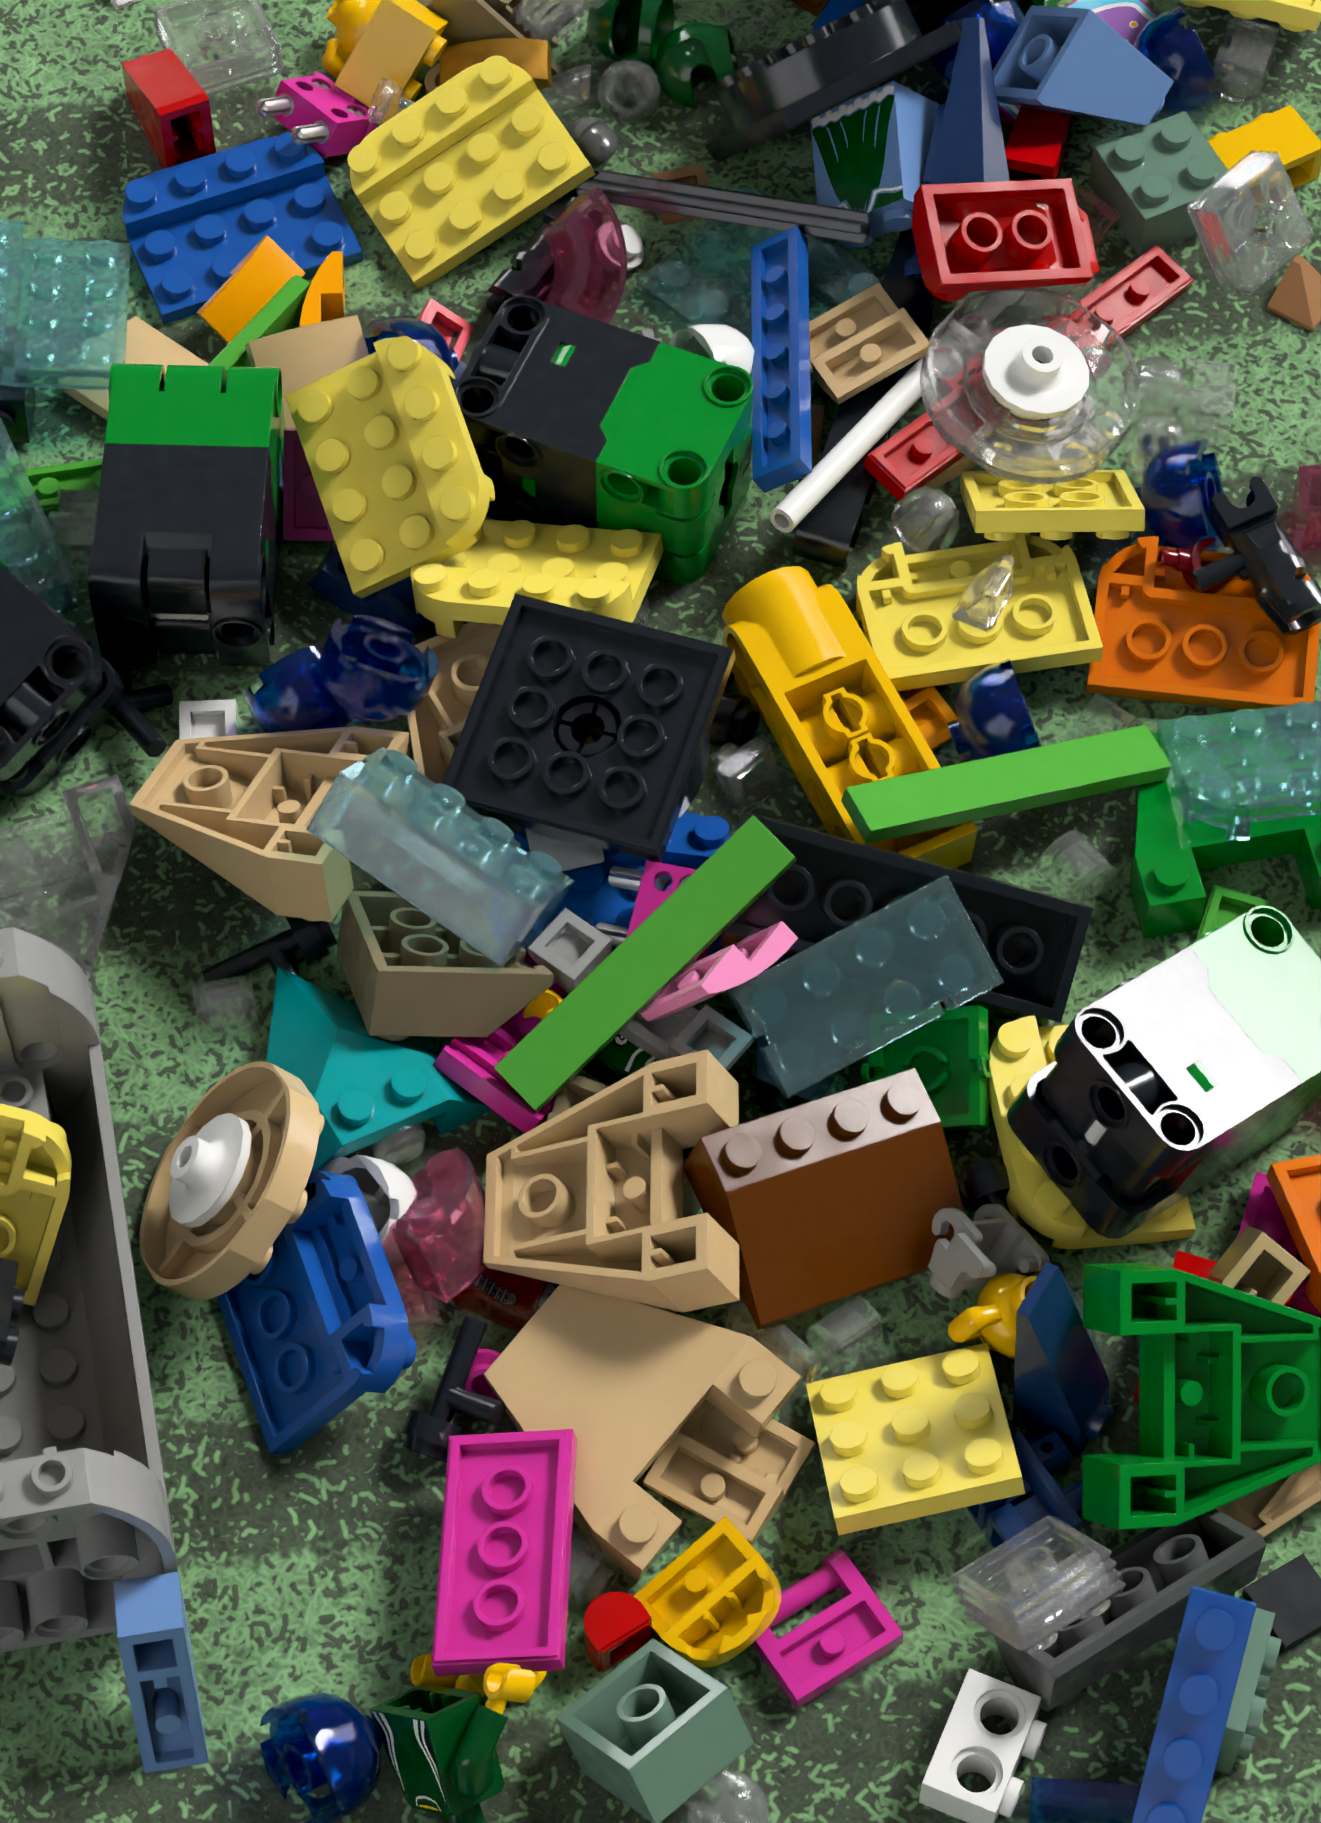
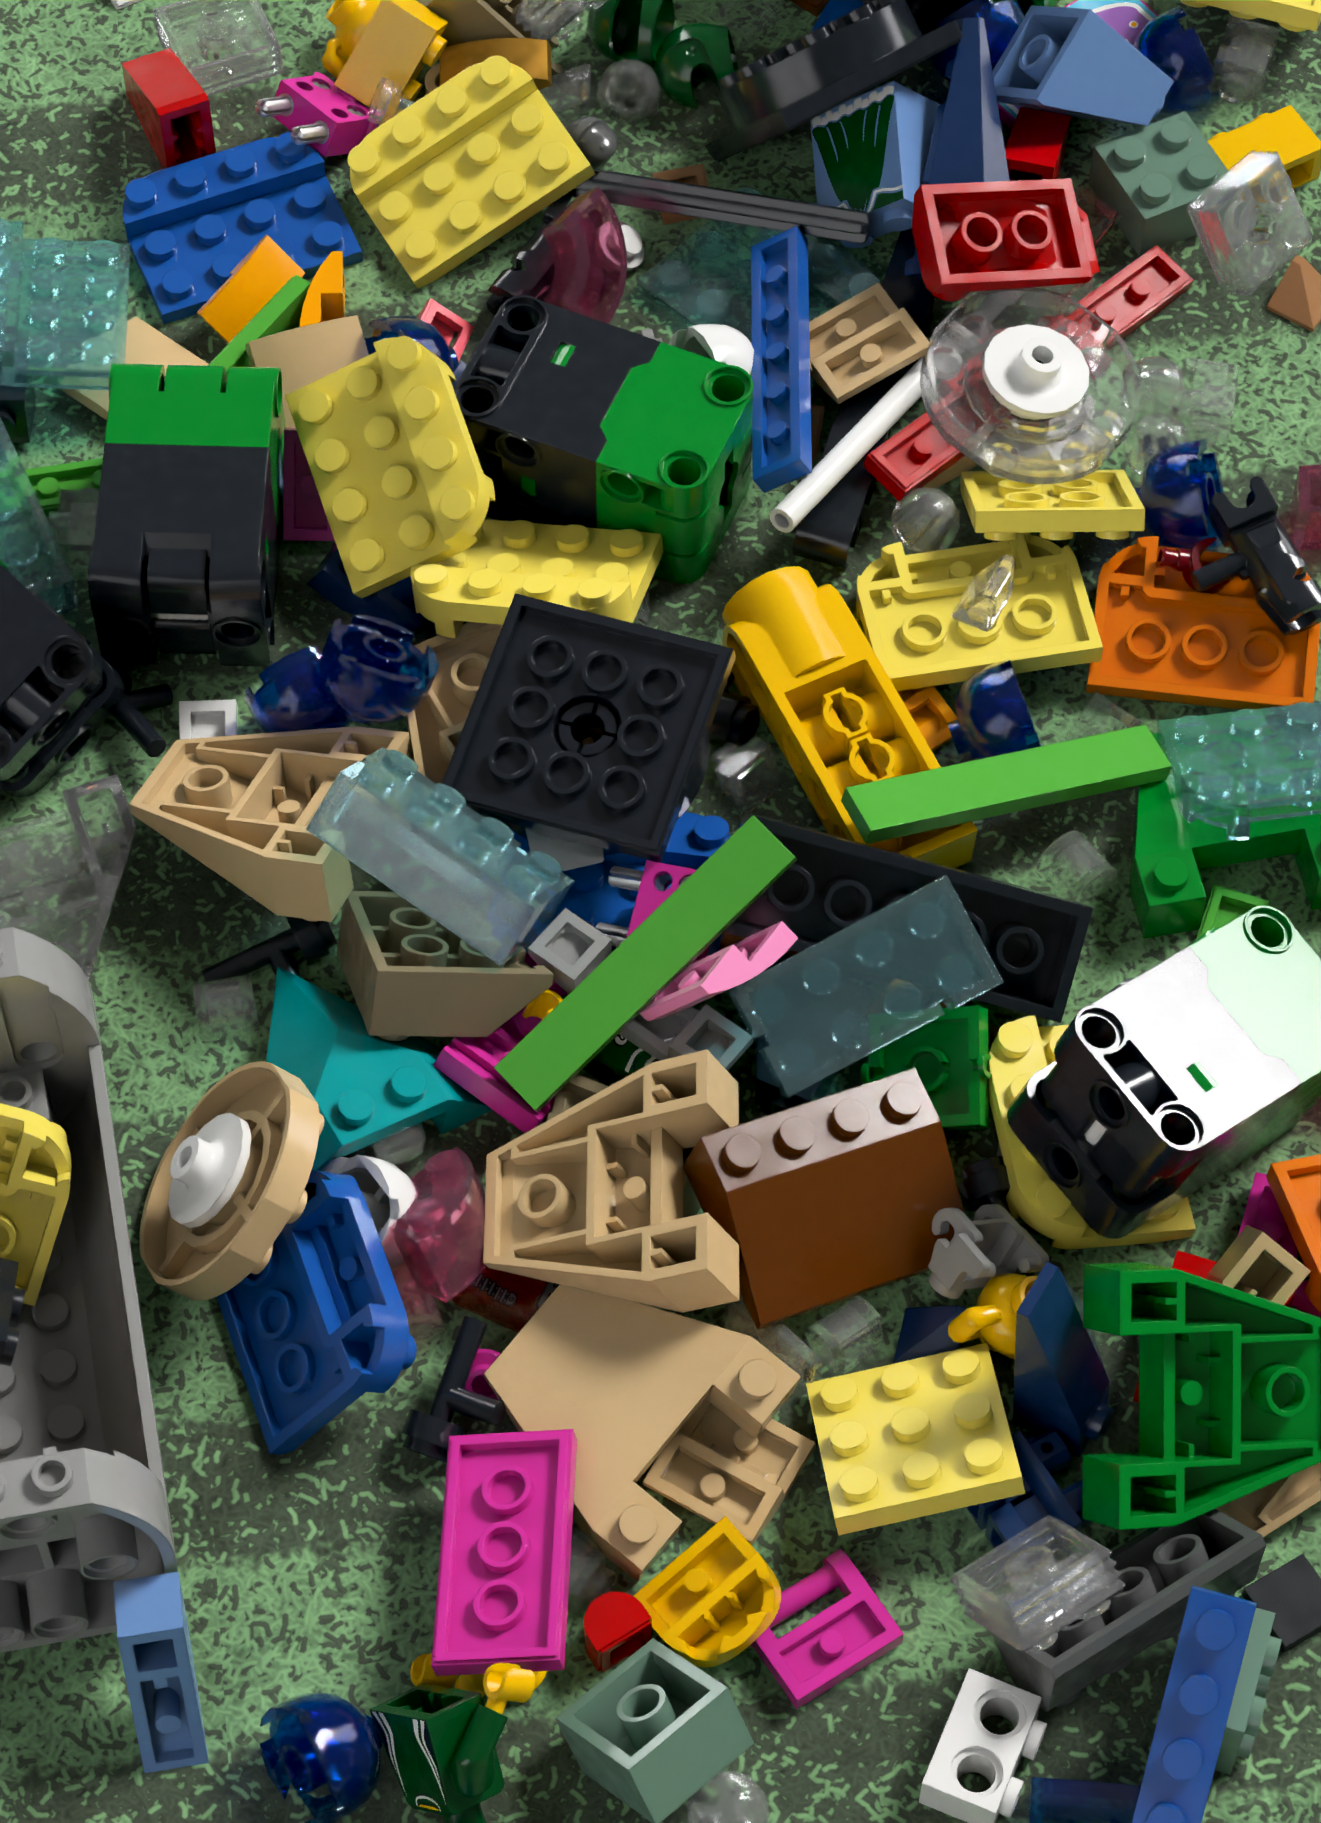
none -> dark blue slope [893,1305,967,1364]

